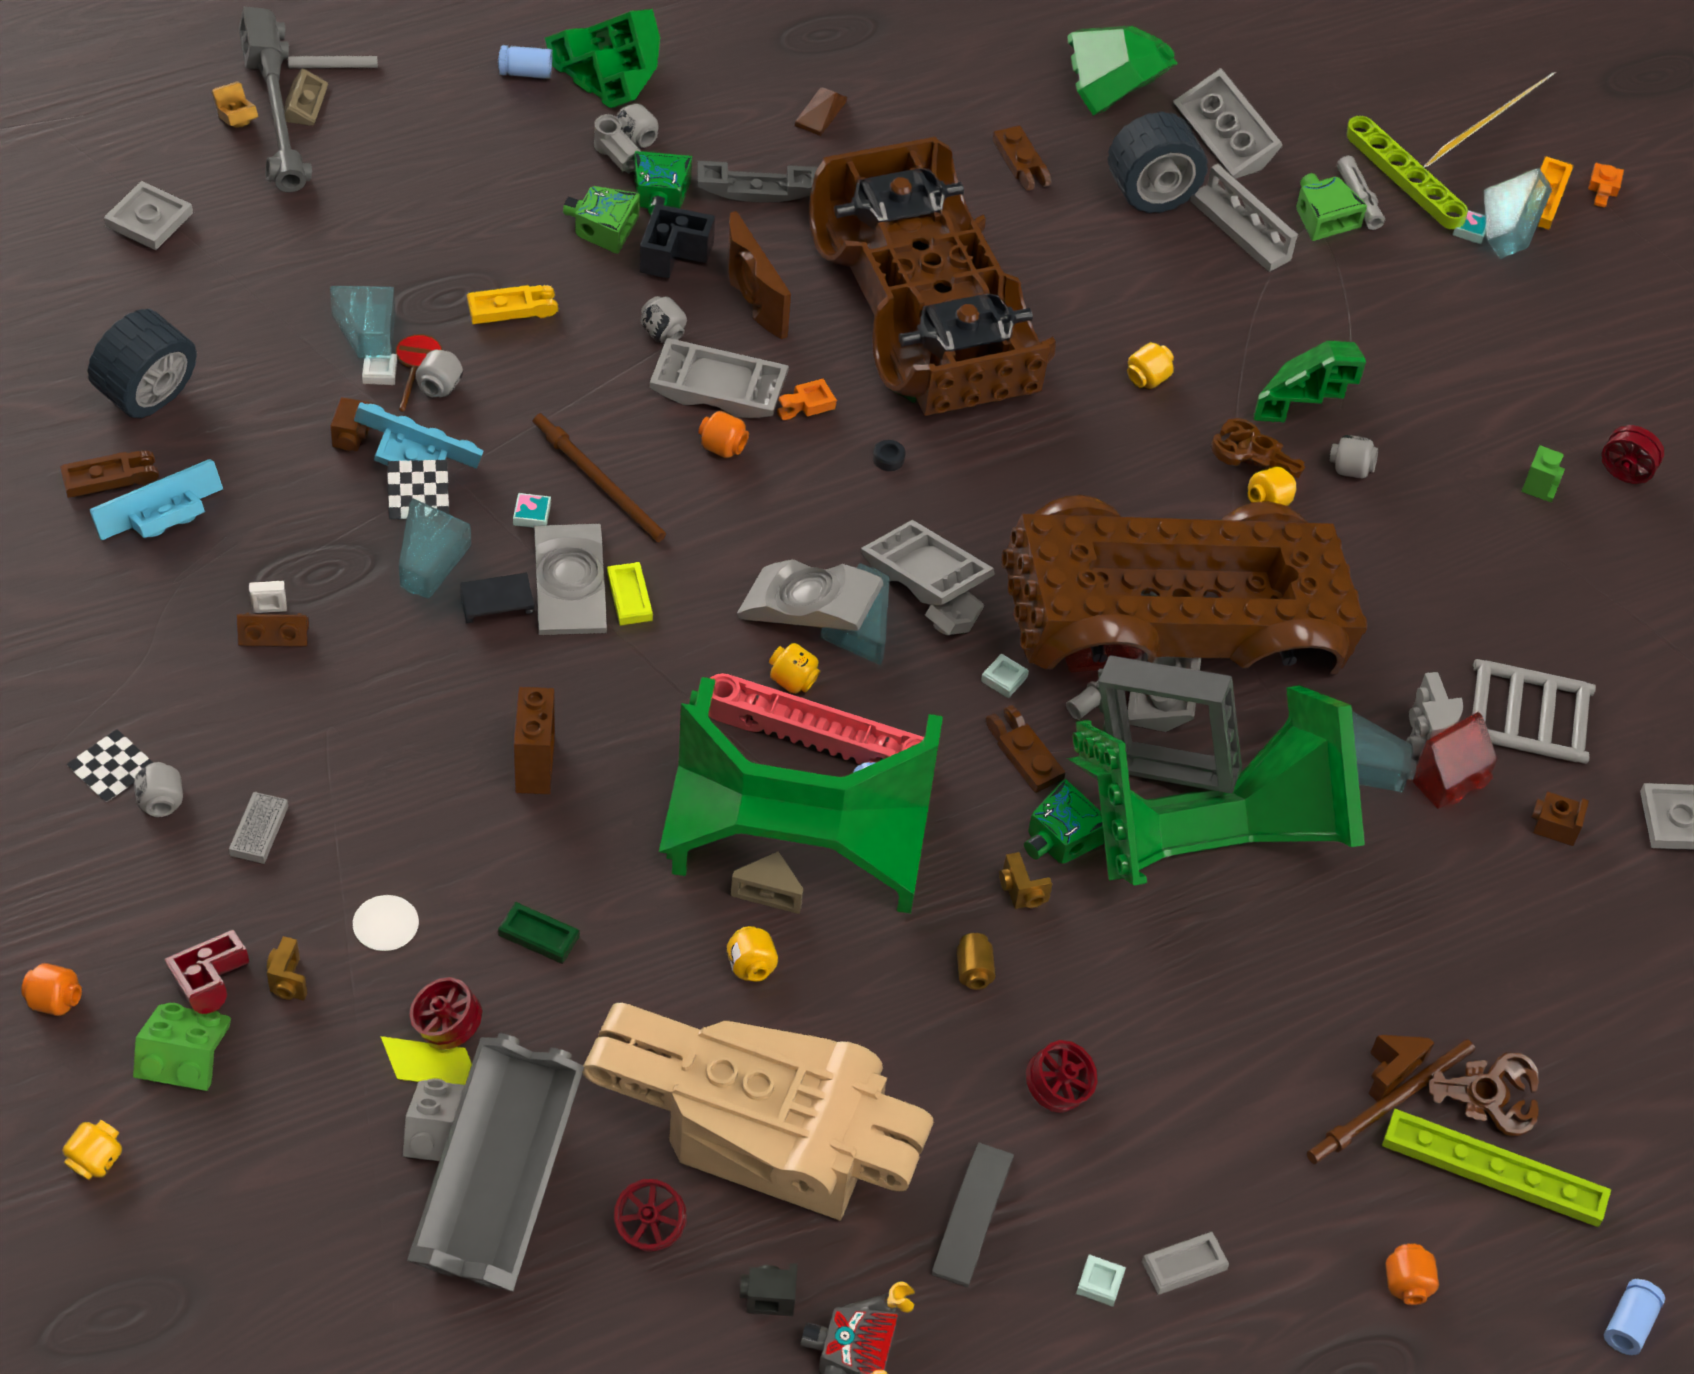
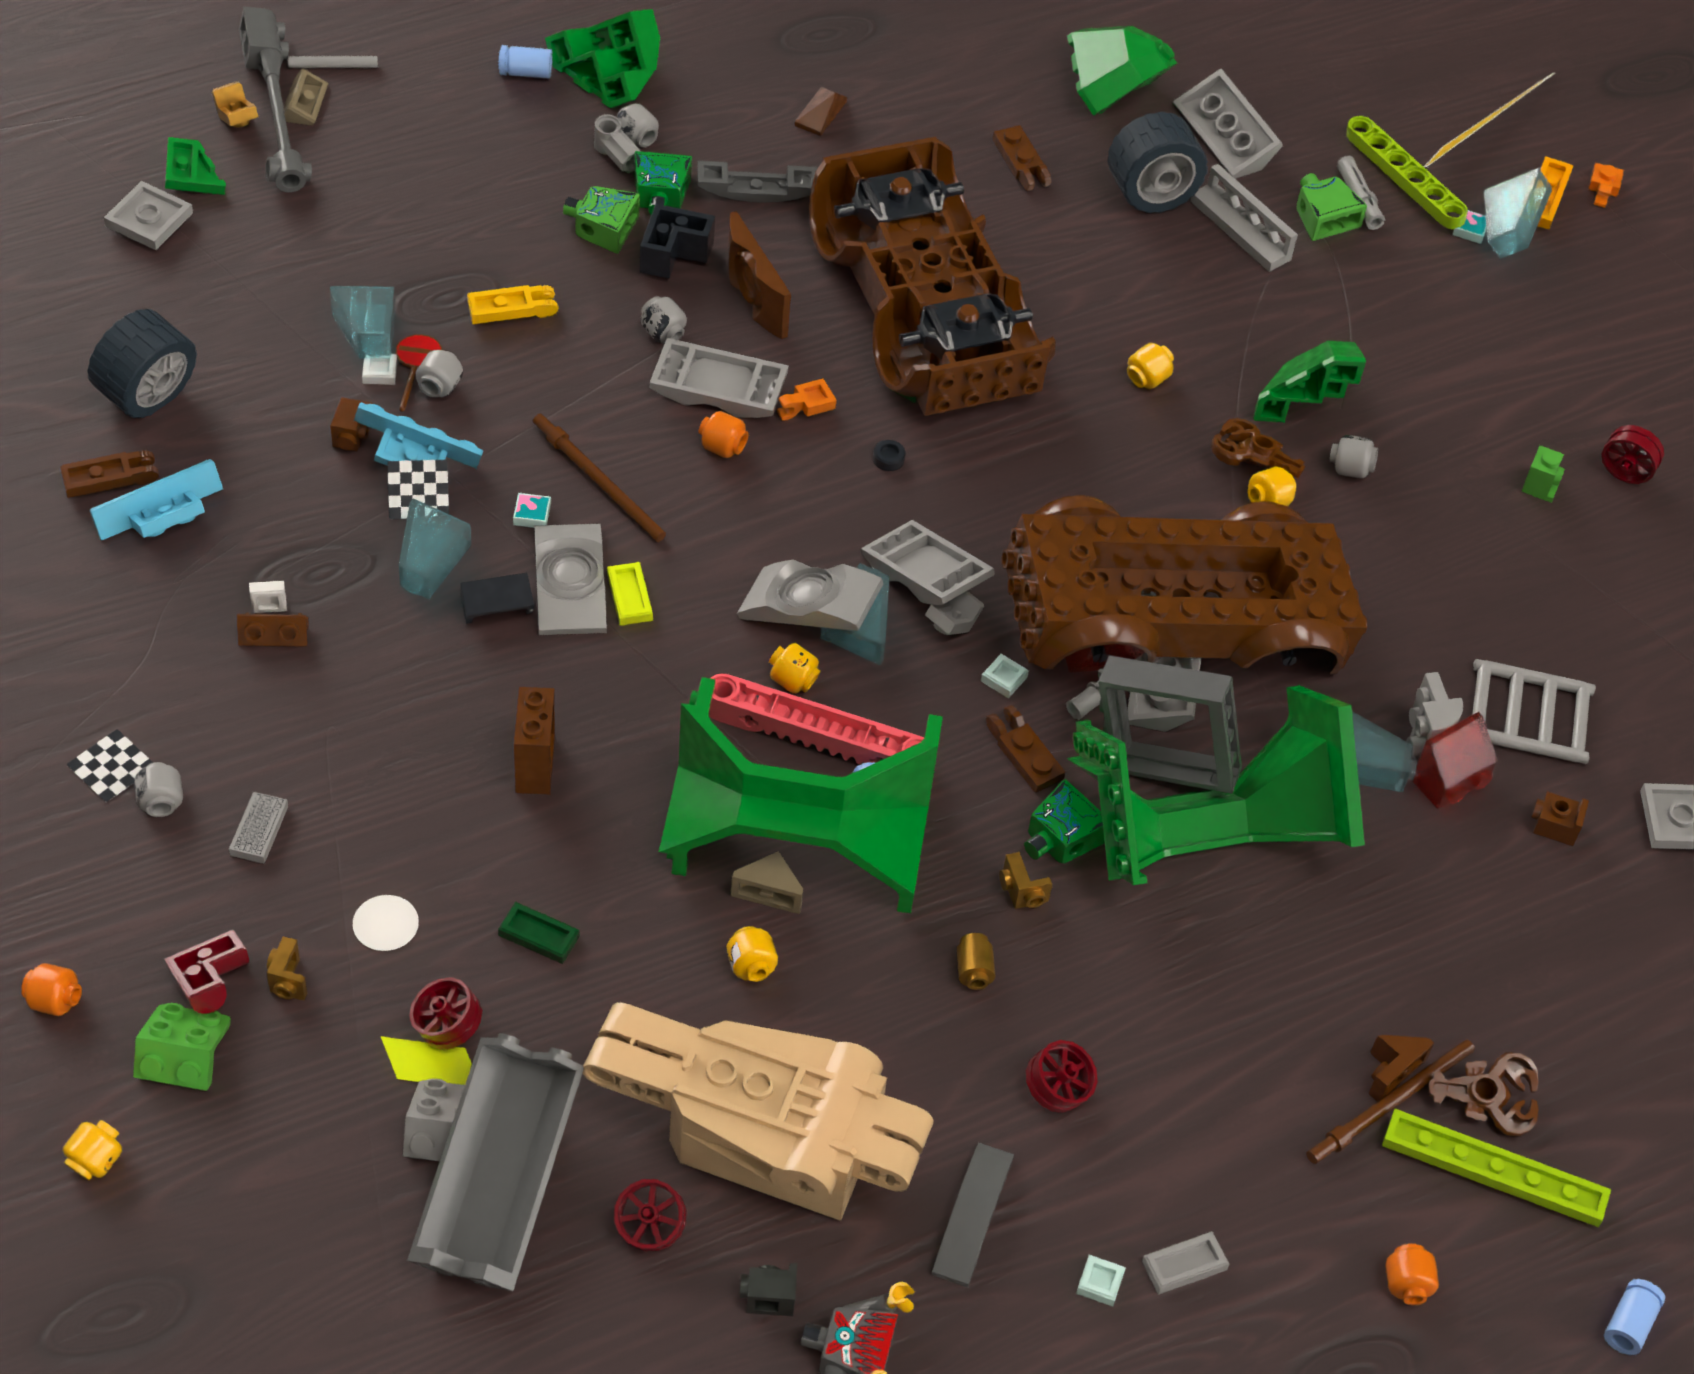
none -> green wing [165,137,226,195]

